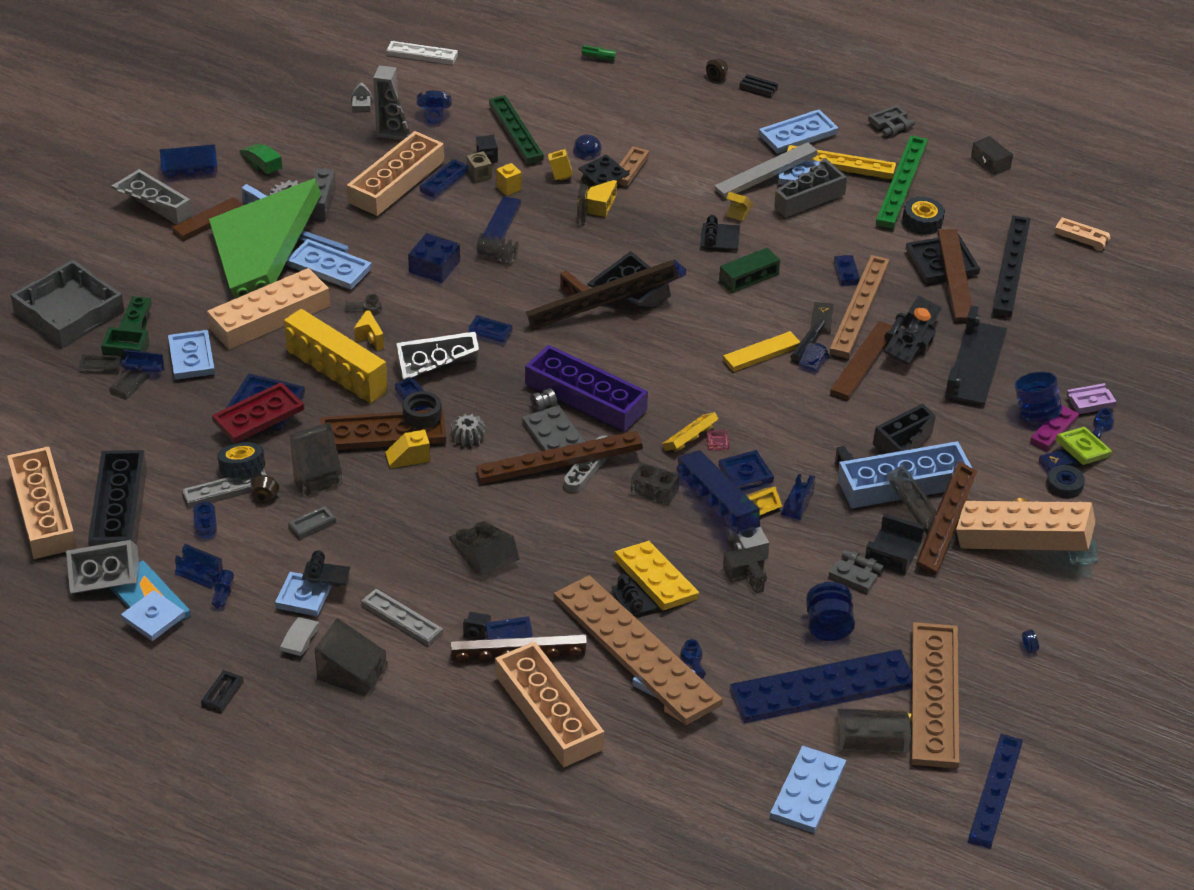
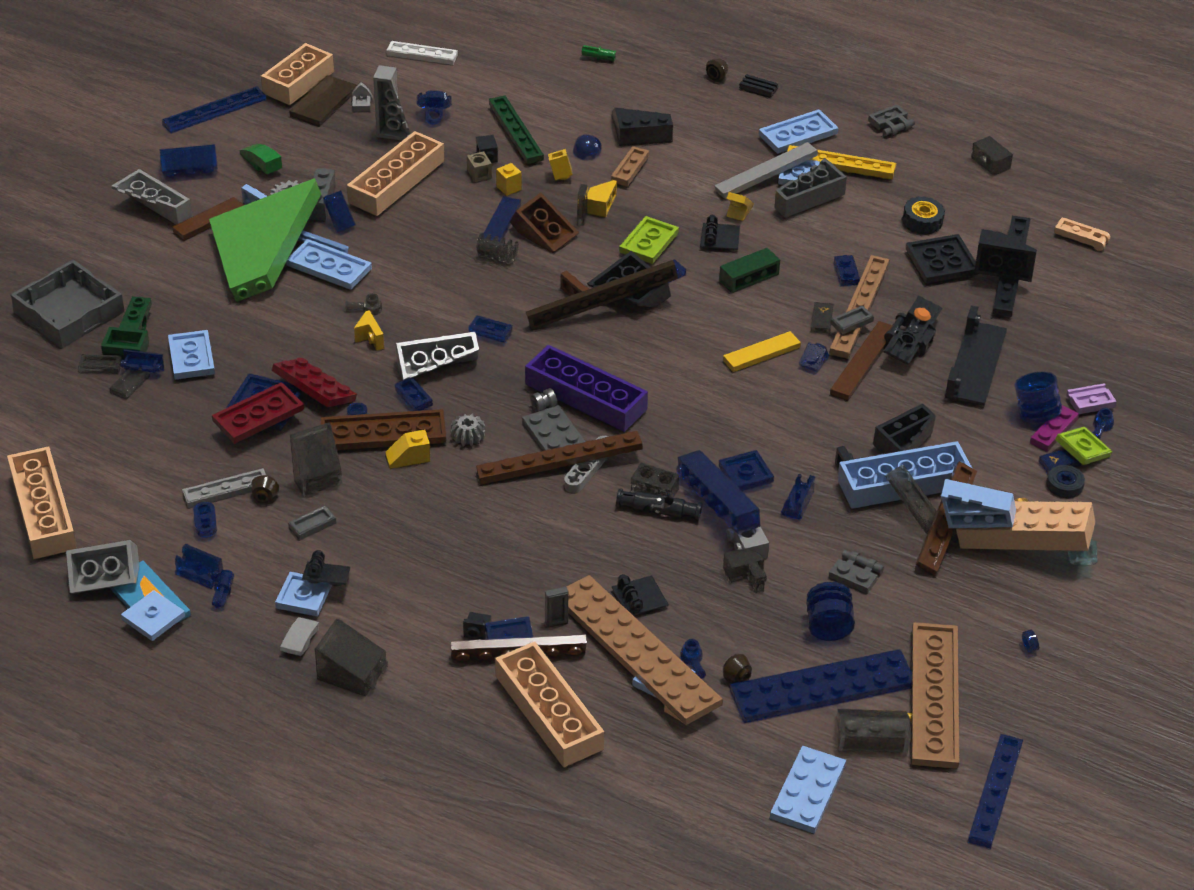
black brick [88,450,147,547] -> none
black tile [201,670,244,714] -> none
light nougat brick [207,268,330,350] -> none
black wheel [217,442,265,478] -> none
yellow brick [284,309,388,404] -> none
light grey tile [361,589,443,647] -> none
black tyre [403,391,442,428] -> none
clear blue brick [408,233,460,283] -> none
clear blue plate [419,159,468,198] -> none
clear smoke slope [449,521,520,575] -> none
black hinge [578,154,630,185] -> none
yellow plate [613,541,700,610] -> none
yellow plate [661,412,718,452] -> none
clear pink tile [707,430,730,450] -> none
yellow panel [730,487,782,517] -> none
black axle [790,319,825,363] -> none
black panel [865,514,924,574] -> none
green plate [876,135,928,229] -> none
reddish brown tile [937,229,972,322] -> none
none -> clear blue tile [162,86,266,133]
none -> light nougat brick [261,43,334,105]
none -> dark red plate [271,358,357,407]
none -> dark brown tile [289,75,357,126]
none -> clear blue plate [323,190,356,233]
none -> clear blue tile [347,402,368,415]
none -> reddish brown slope [509,193,579,253]
none -> dark grey tile [545,587,569,627]
none -> black wedge [612,108,673,146]
none -> black piece [616,488,703,521]
none -> lime plate [619,216,679,264]
none -> dark brown cone [723,654,752,683]
none -> dark grey tile [830,306,874,335]
none -> light blue wedge [941,479,1016,528]
none -> black slope [974,229,1037,282]

